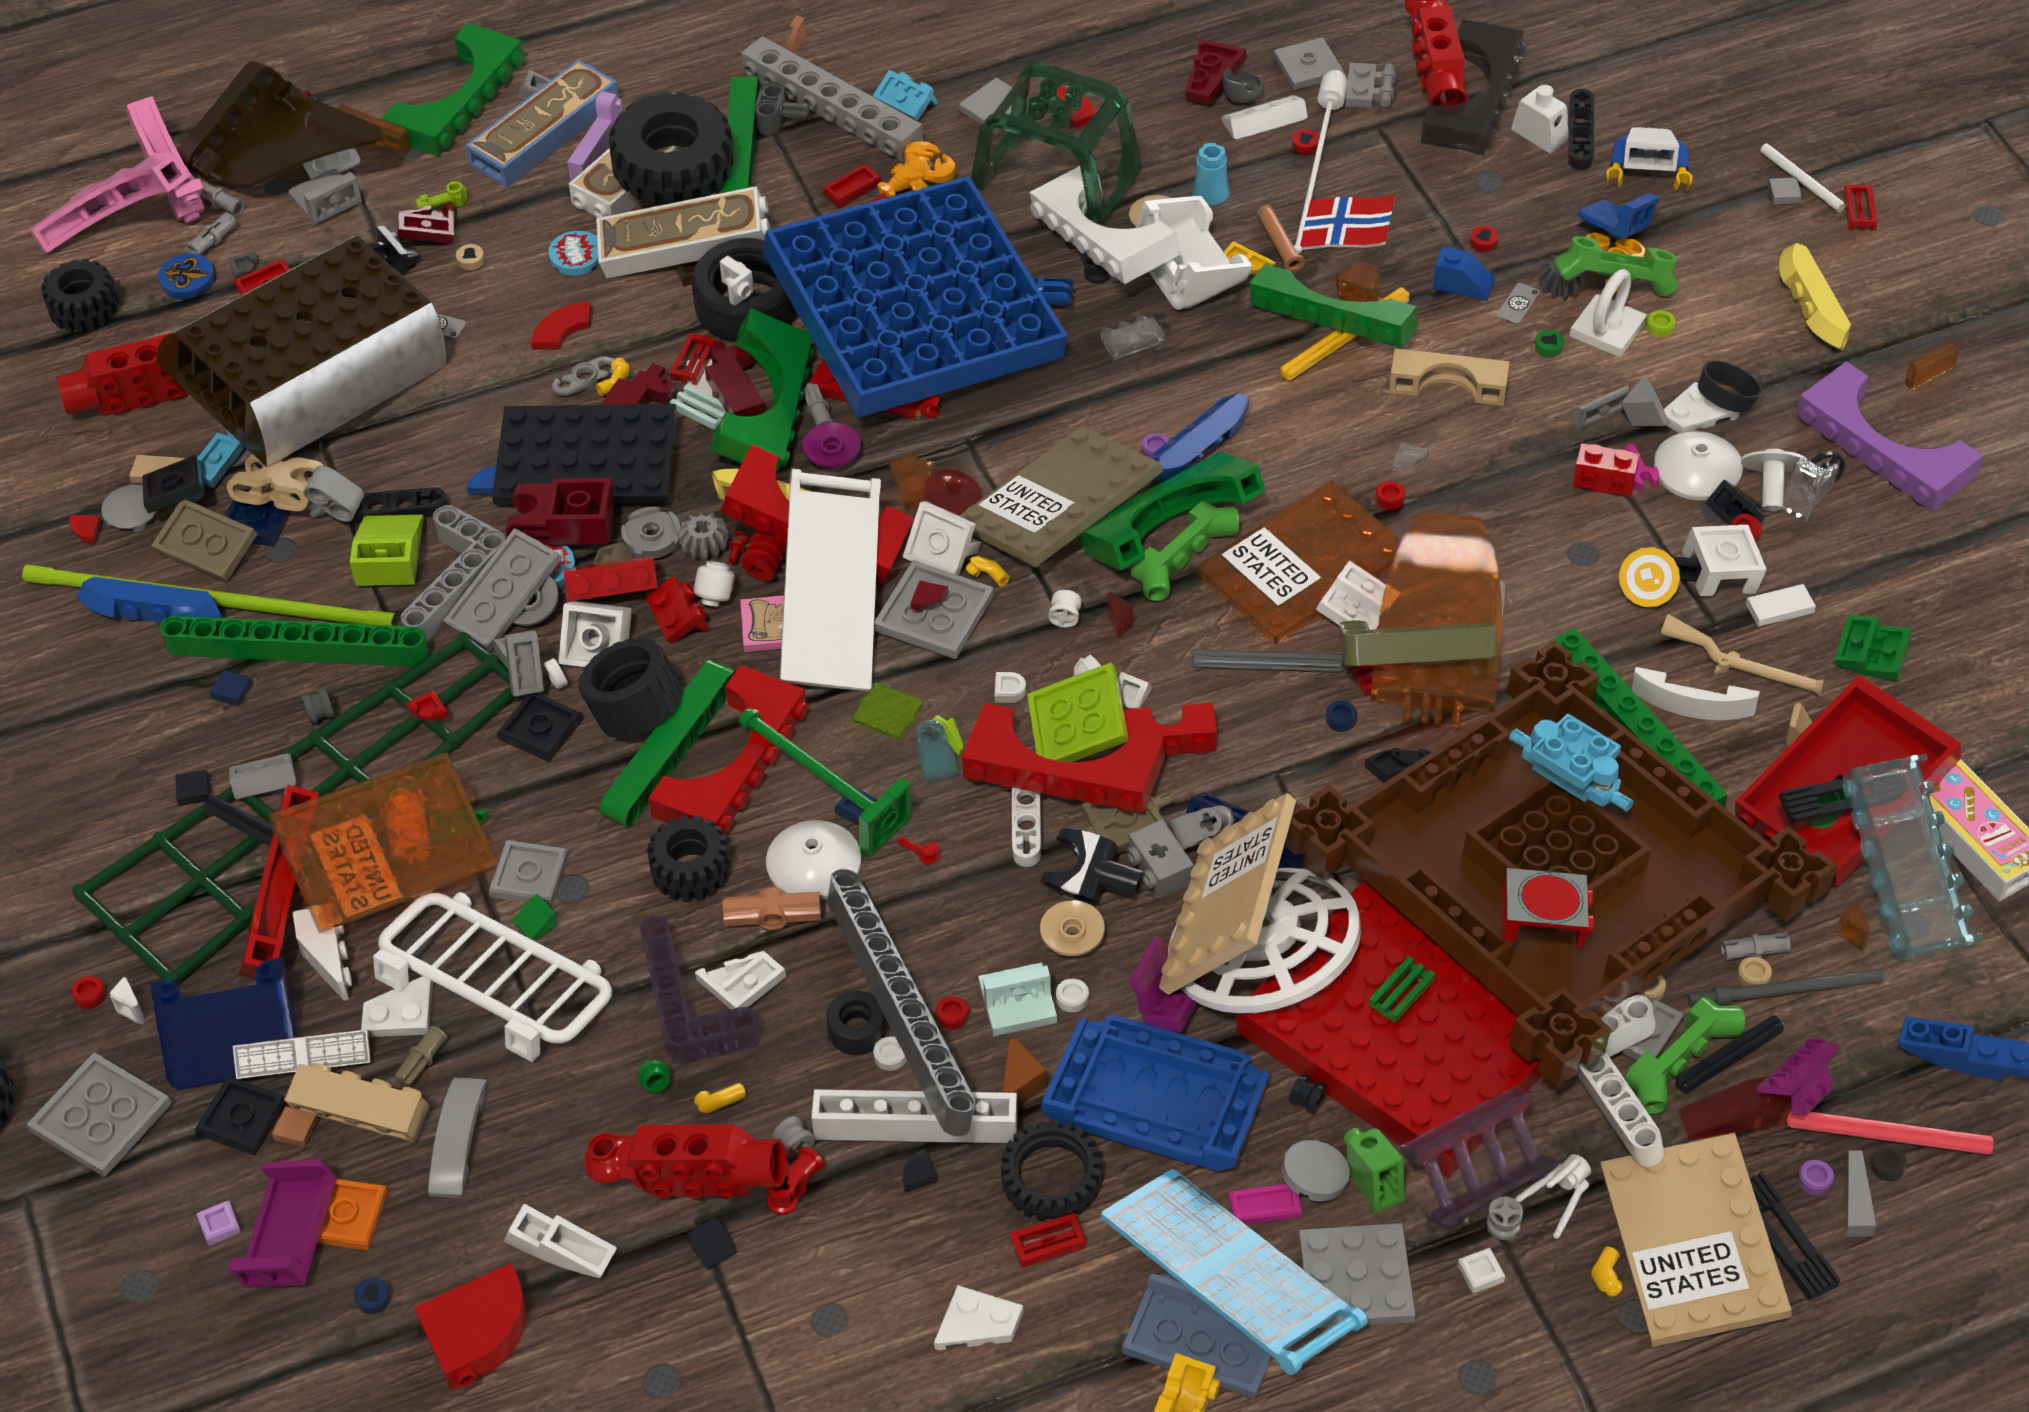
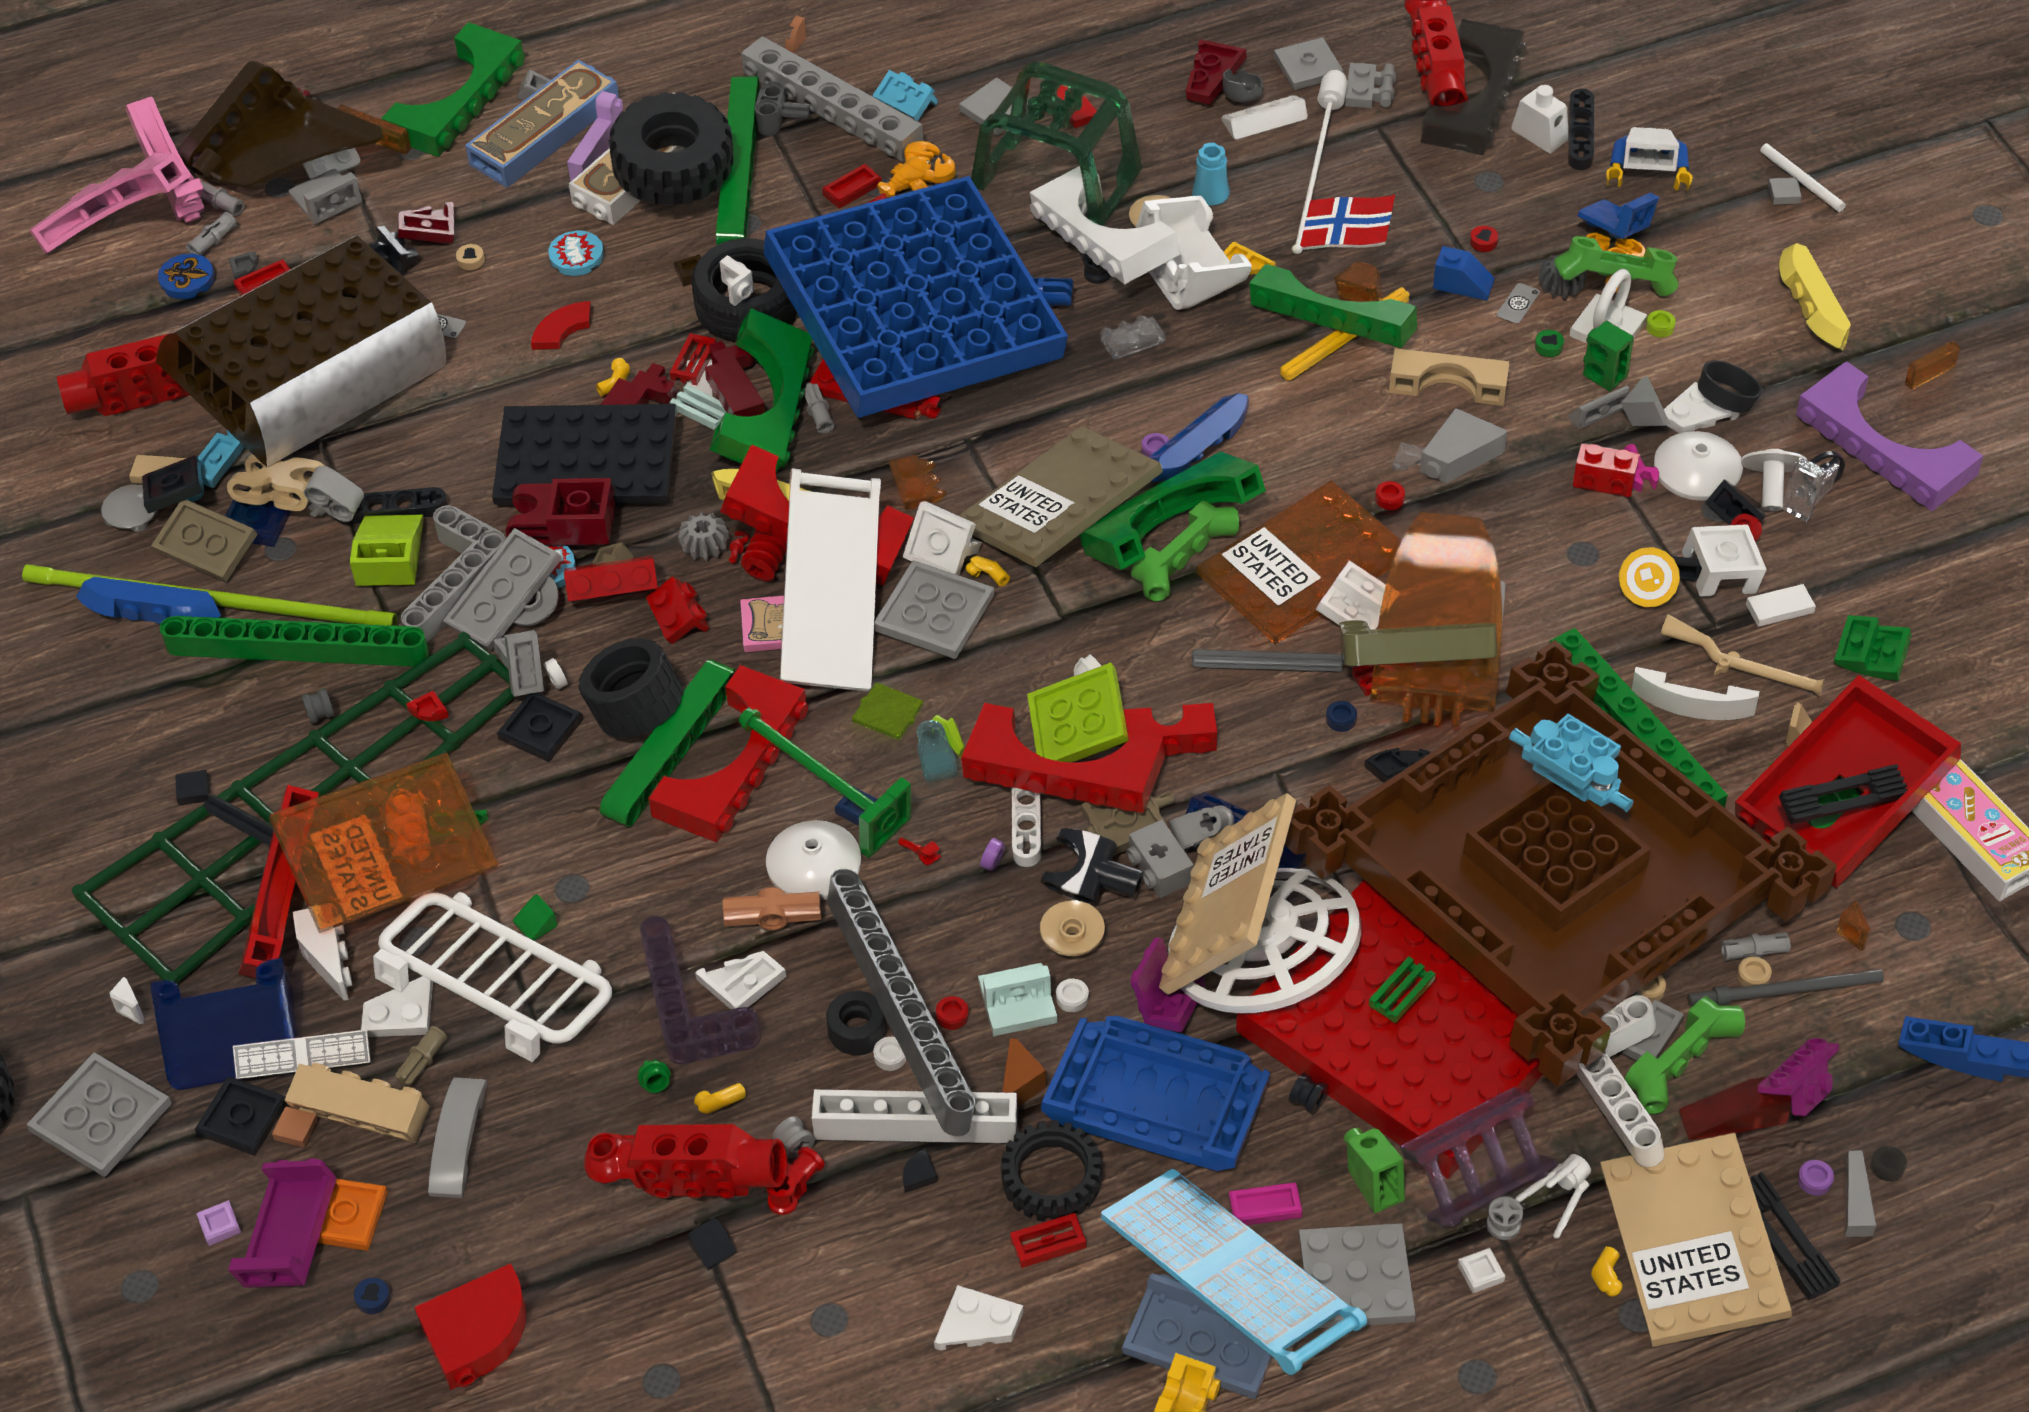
black tyre [41,259,119,332] -> none
red tile [69,515,101,545] -> none
red tile [71,976,106,1009] -> none
dark blue tile [210,670,253,706] -> none
light grey slope [229,753,296,799] -> none
lime bar [415,181,468,209] -> none
blue tile [466,466,496,495] -> none
light grey tile [489,840,569,906] -> none
white slope [504,1204,617,1278] -> none
light grey piece [552,356,615,396] -> none
white slope [558,601,632,667] -> none
brick [596,186,770,278] -> none
light grey plate [621,507,680,559] -> none
black tyre [647,815,731,902] -> none
white head [693,561,735,607] -> none
magenta dish [803,422,861,467] -> none
dark red tile [910,580,949,610] -> none
clear red dish [924,470,982,516] -> none
white tile [995,672,1026,703] -> none
white wheel [1048,590,1082,628] -> none
clear red slope [1107,592,1133,638] -> none
white slope [1118,672,1153,709] -> none
nougat pin [1256,205,1305,274] -> none
light grey tile [1281,1140,1350,1201] -> none
red tile [1292,129,1319,154] -> none
panel [1502,868,1594,948] -> none
black axle [1675,1015,1785,1094] -> none
coral axle [1786,1109,1994,1155] -> none
window [1842,753,1983,962] -> none
red tile [1843,185,1878,231] -> none
none -> medium lavender tile [980,838,1005,871]
none -> light grey slope [1420,408,1507,483]
none -> green brick [1583,320,1634,392]

